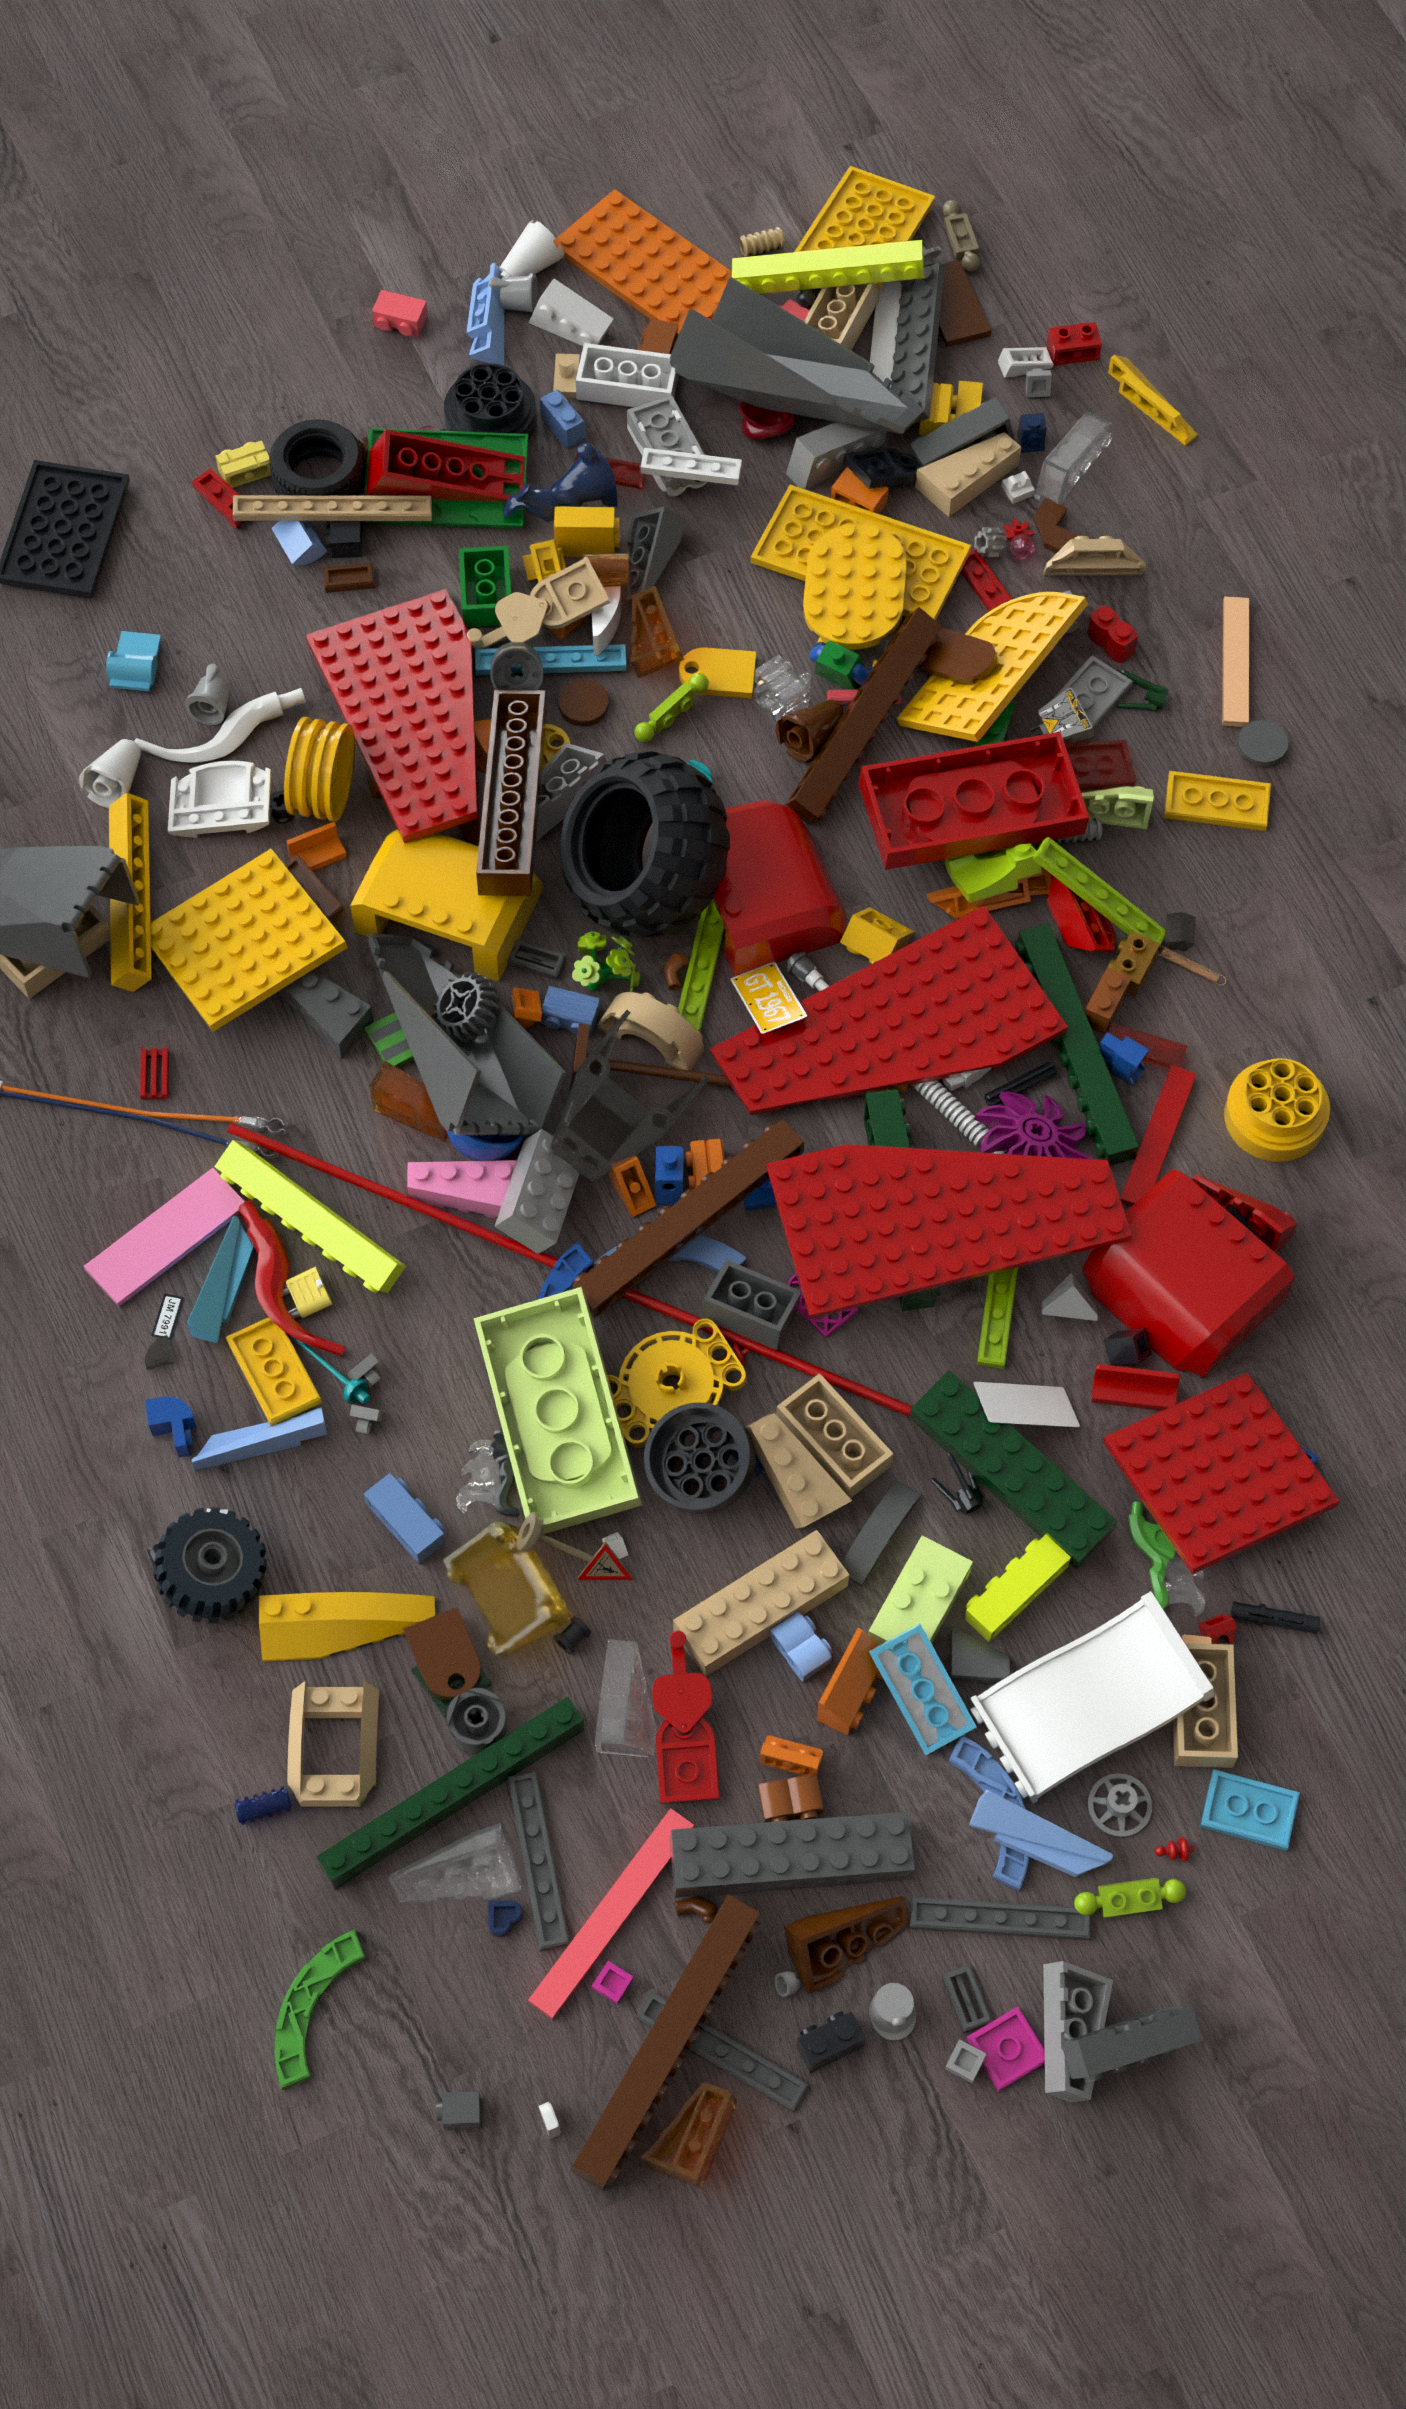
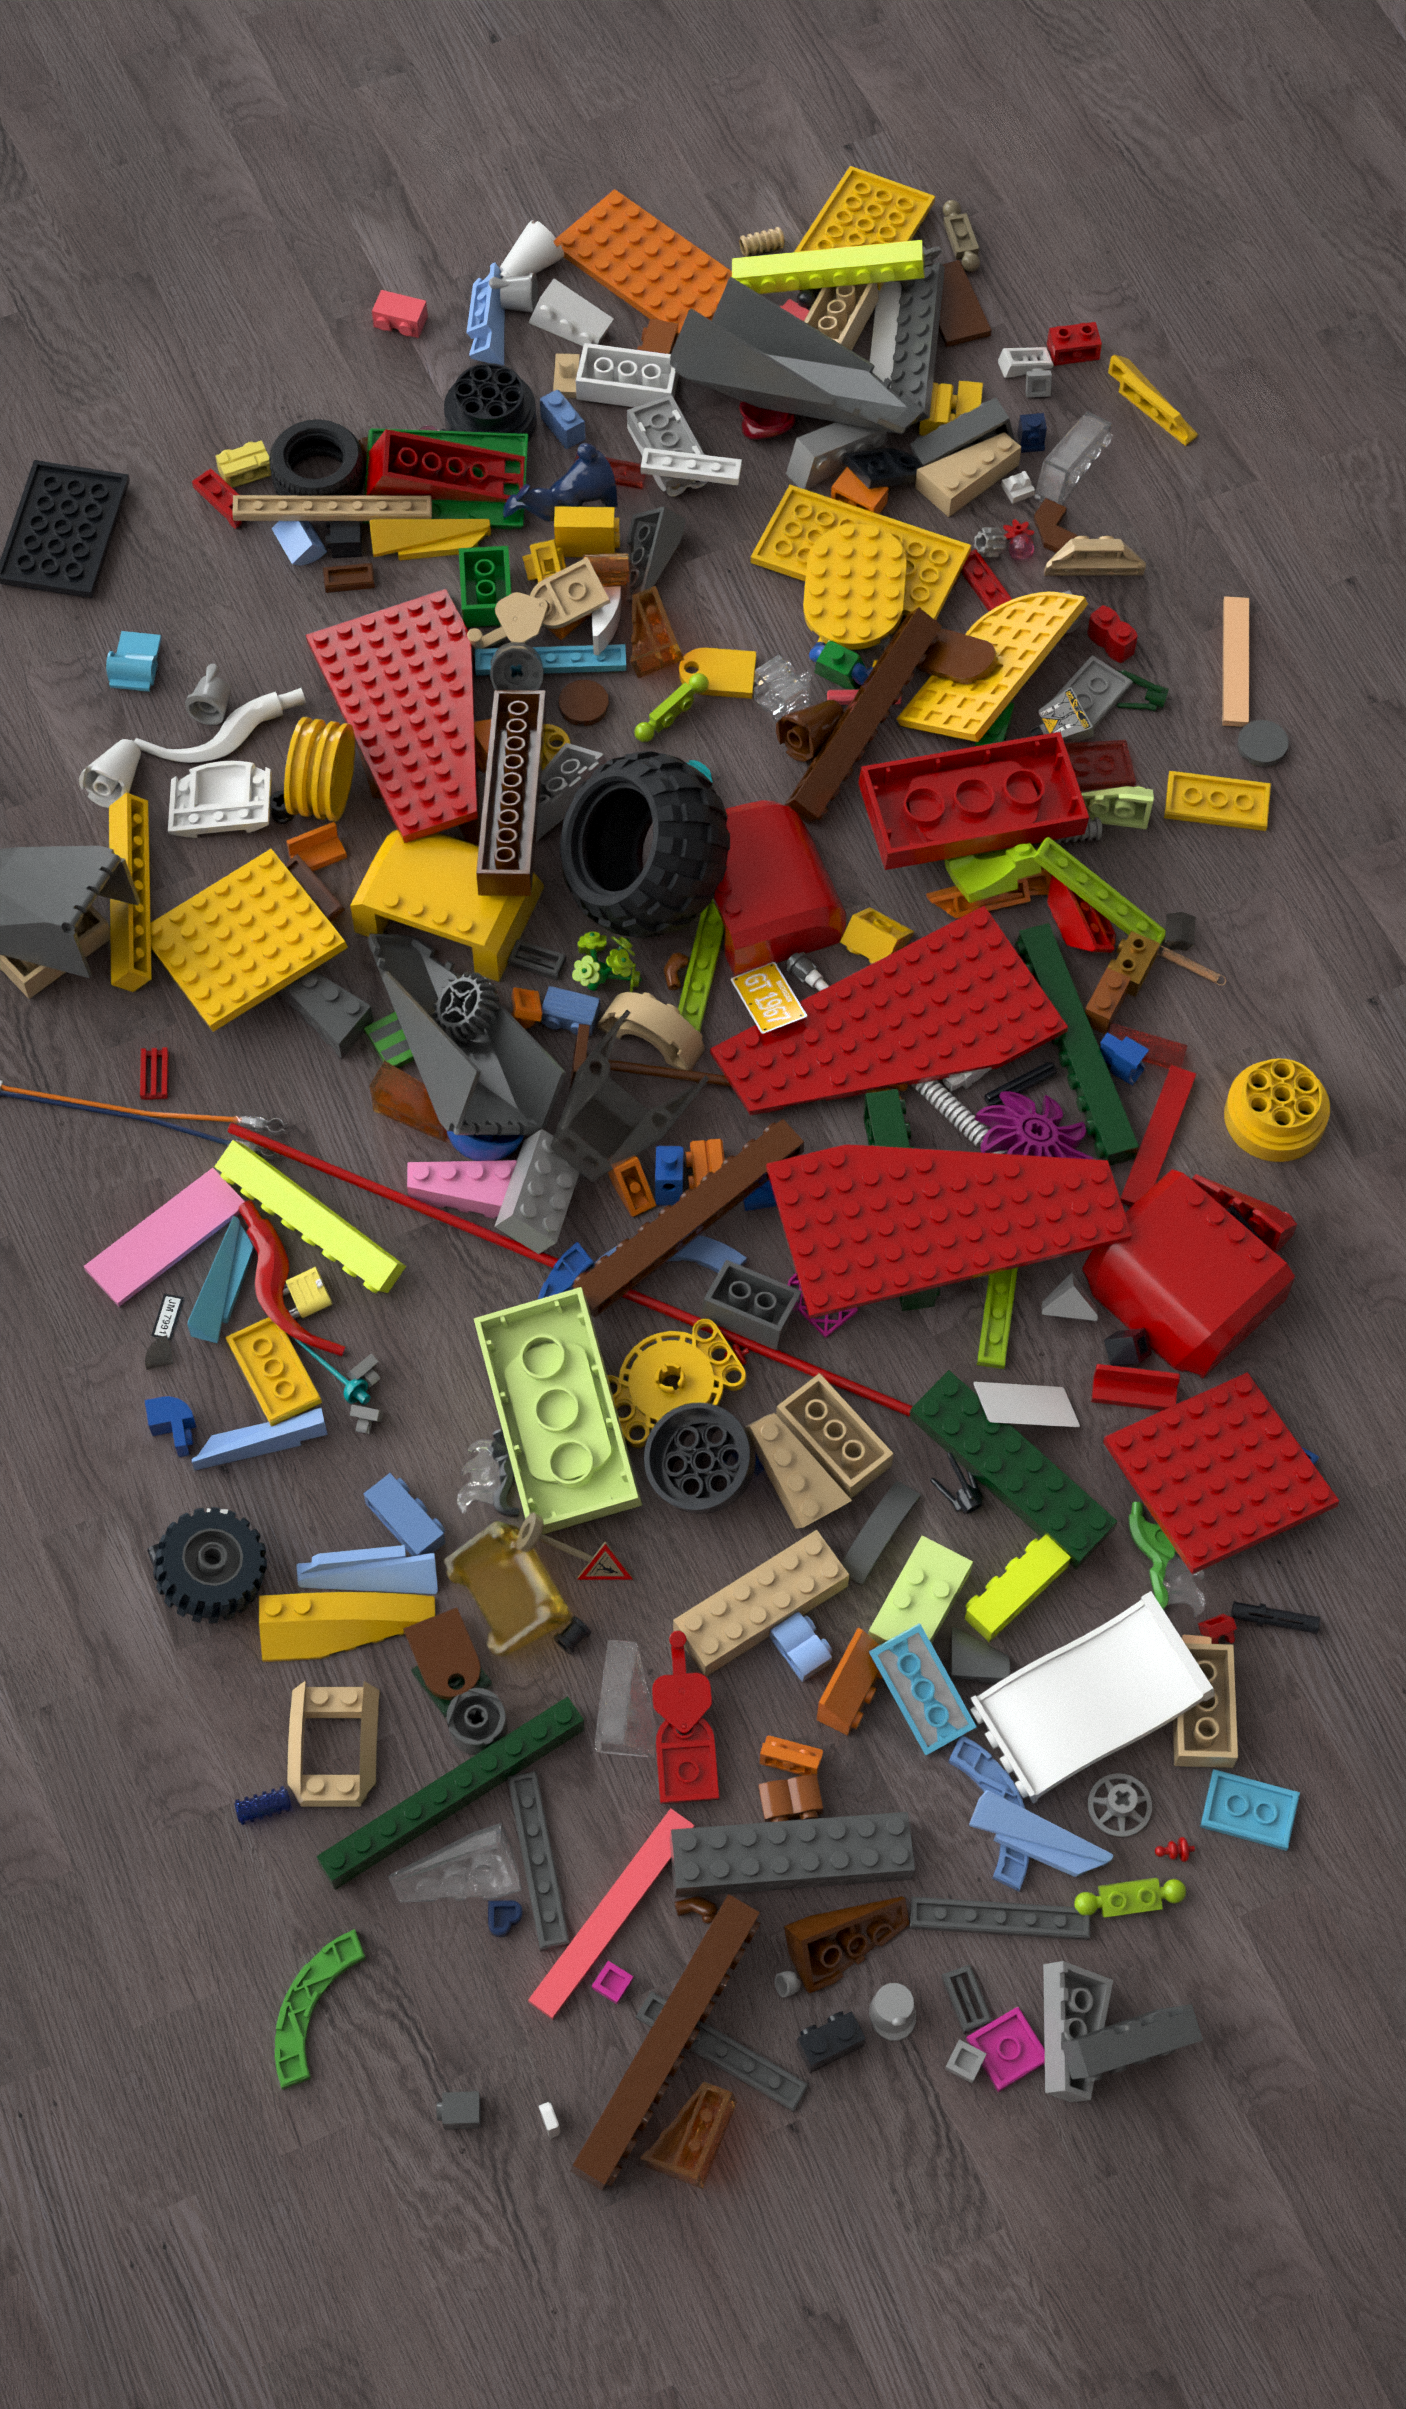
white piece [602,1532,628,1559] -> none
none -> light blue wedge [297,1545,438,1594]
none -> yellow wedge [369,519,491,561]

